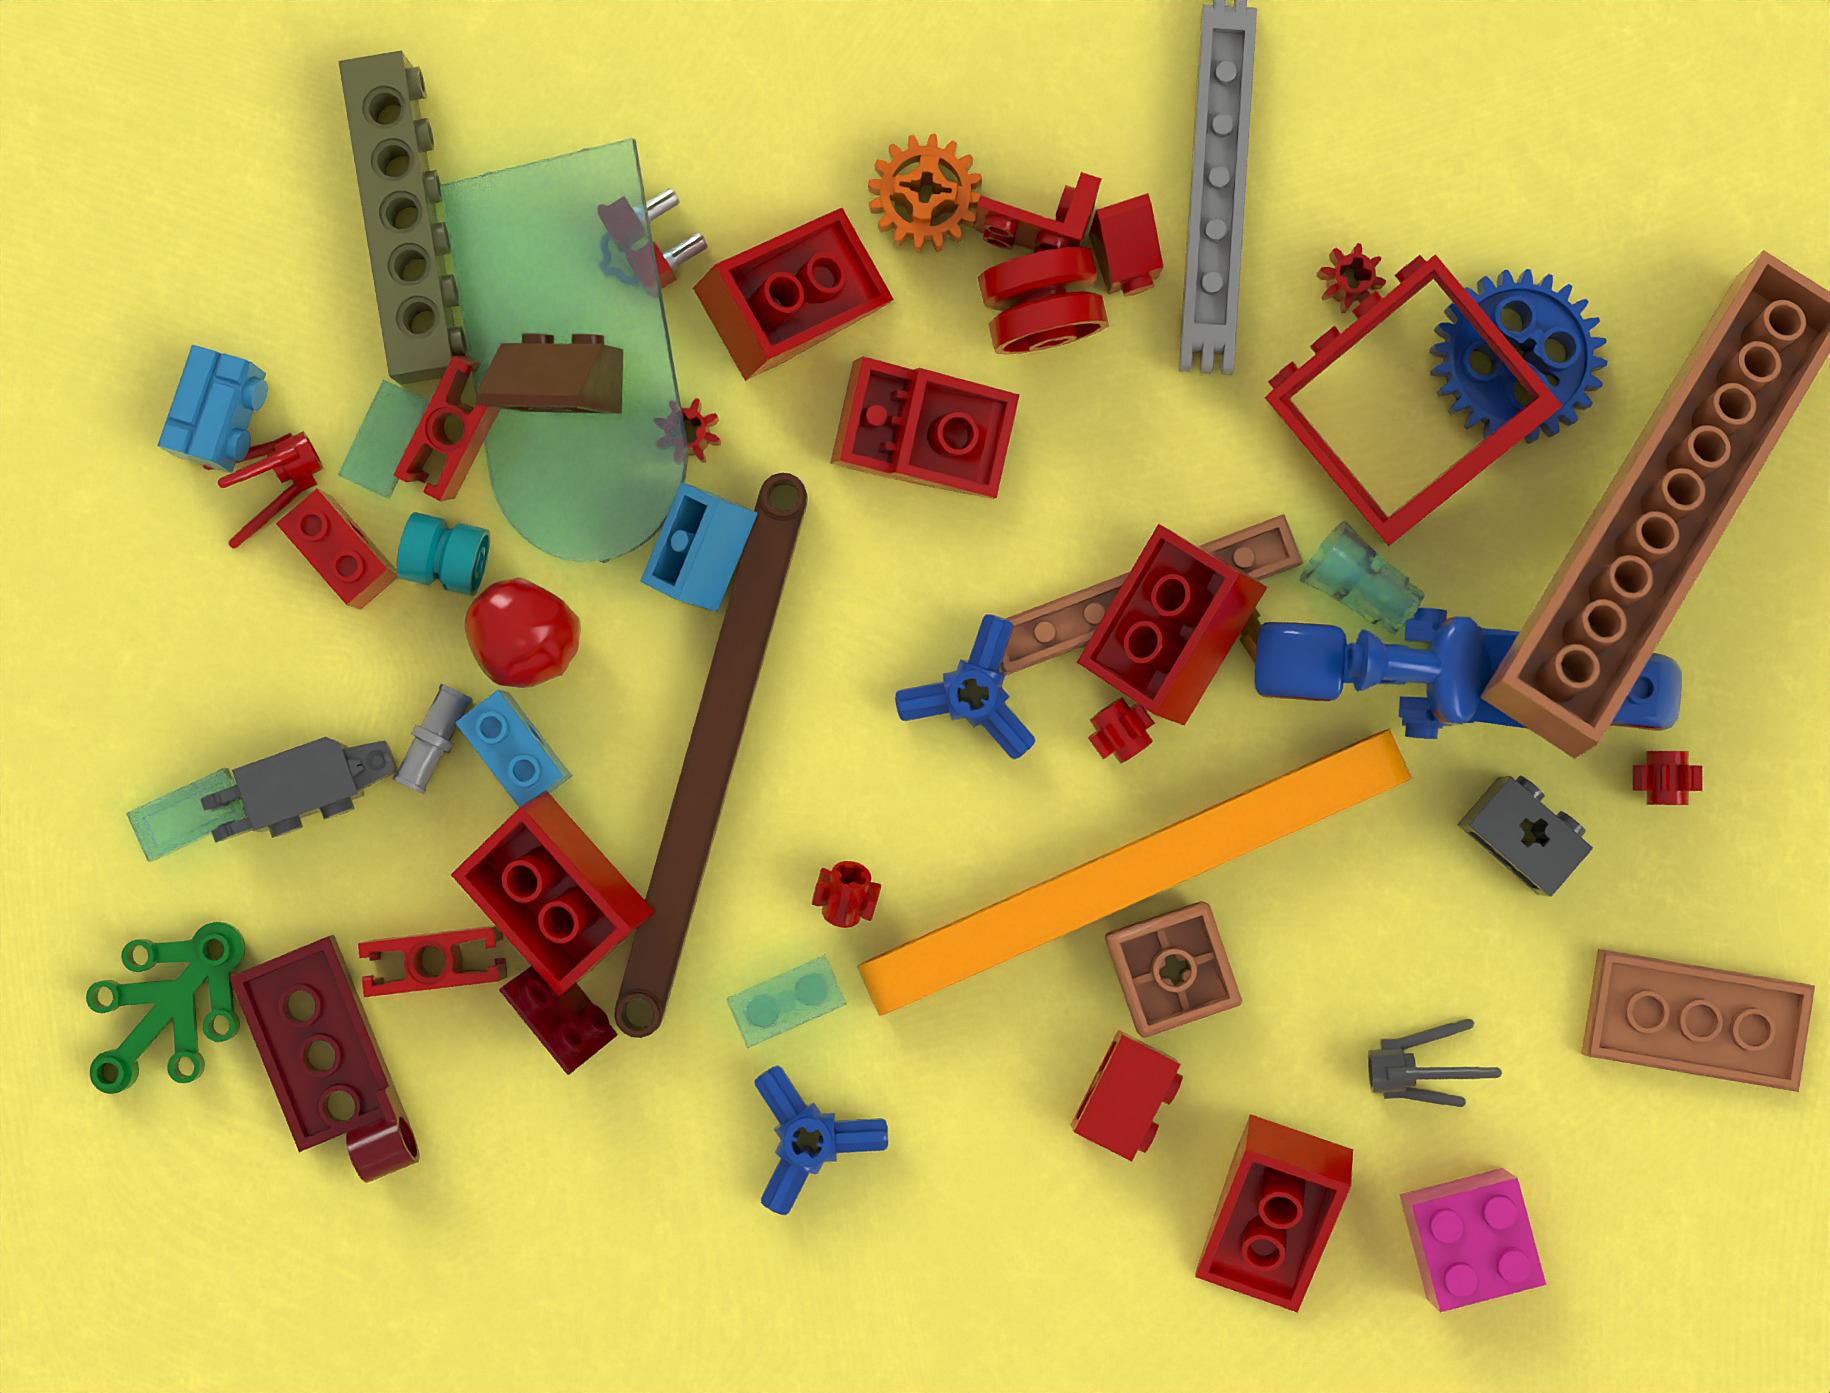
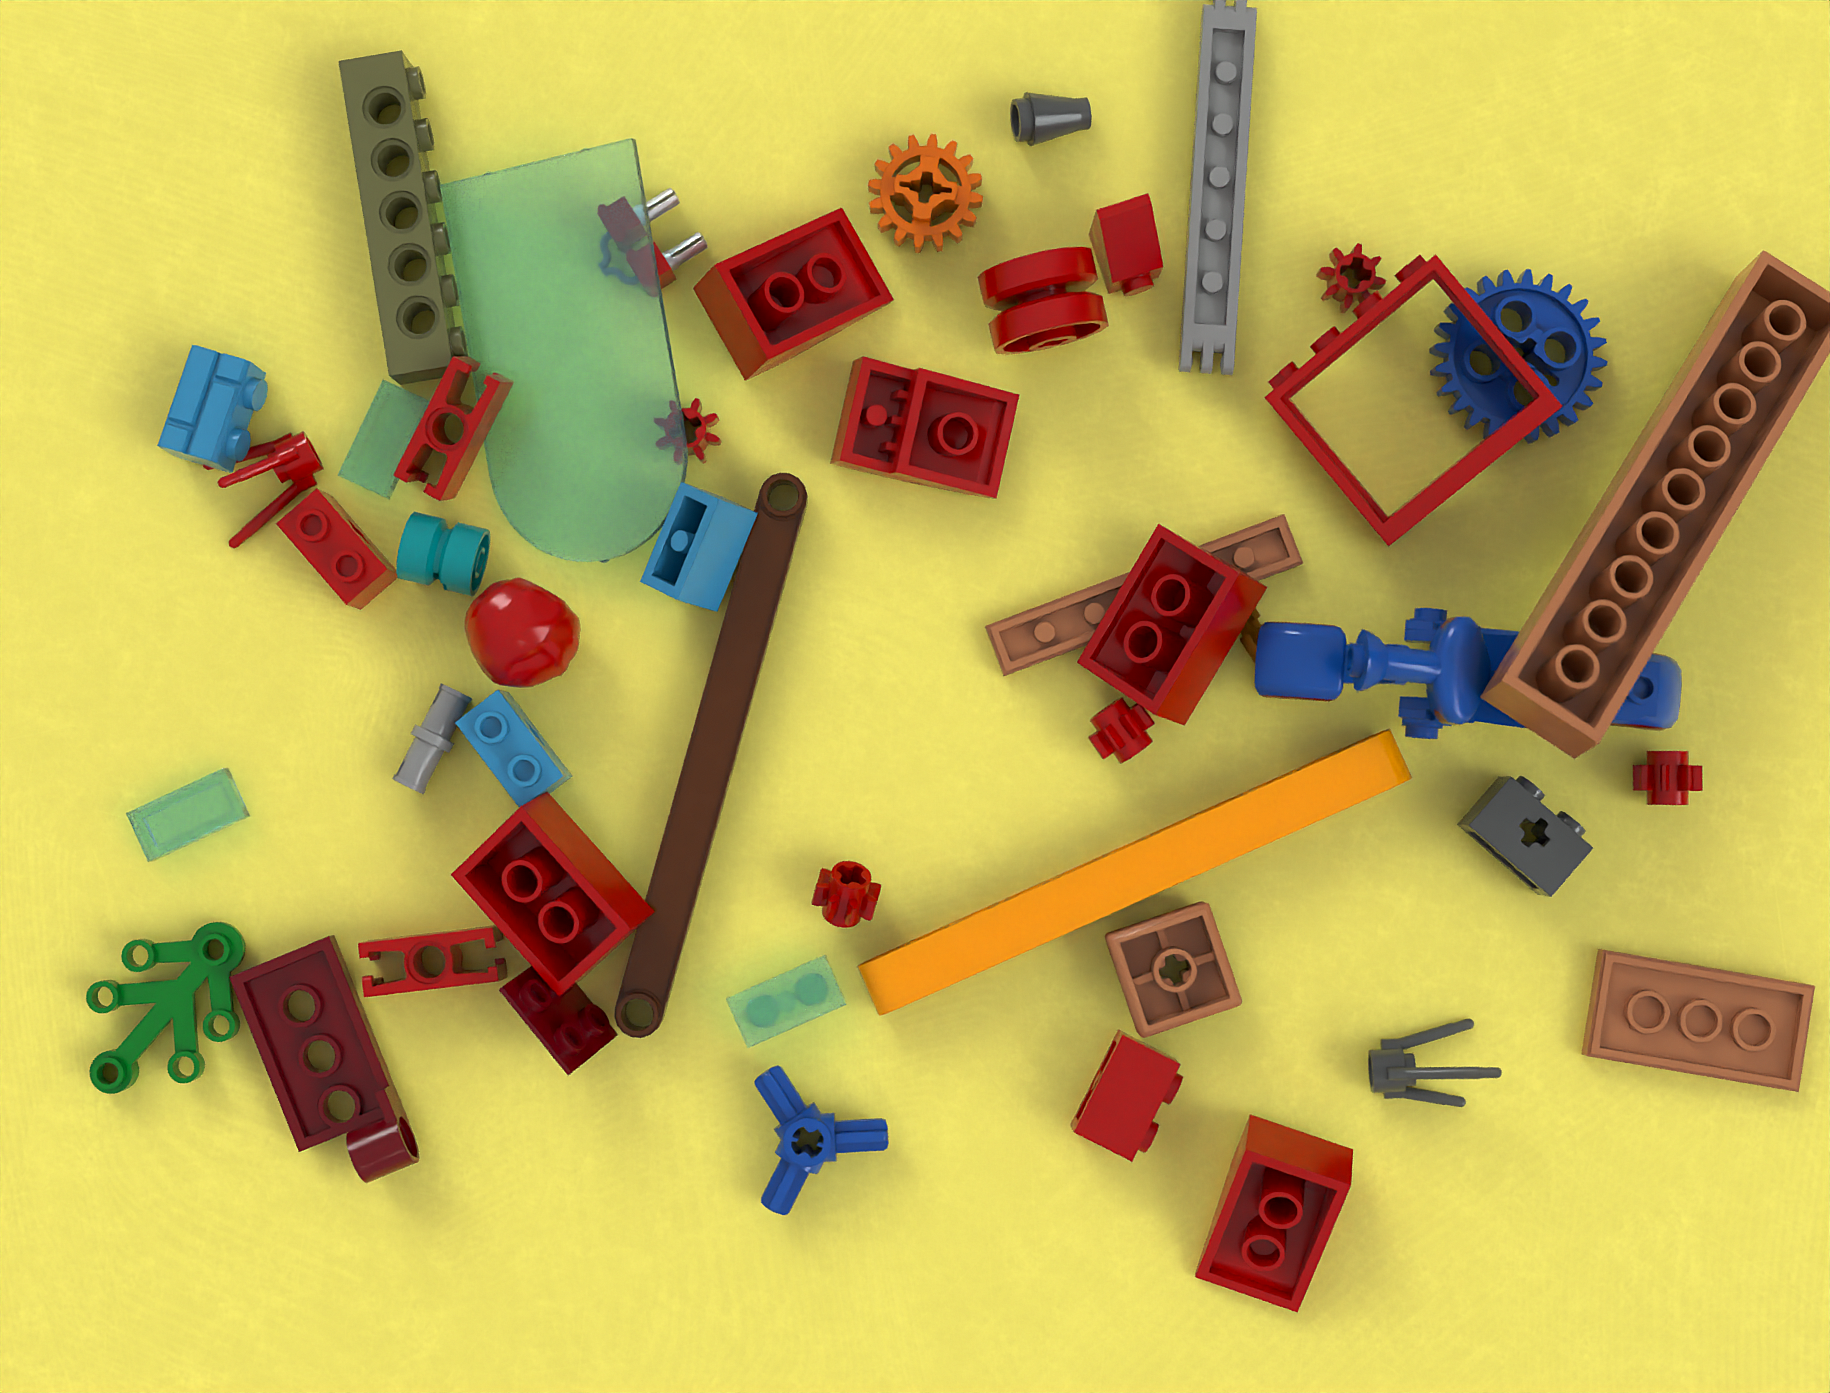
dark grey hinge [200,737,397,843] -> none
reddish brown slope [476,333,623,414] -> none
blue bush [895,614,1036,759] -> none
red bracket [975,172,1102,253] -> none
clear light blue plant [1300,521,1425,635] -> none
dark pink brick [1399,1168,1546,1312] -> none
none -> dark grey cone [1010,92,1091,146]

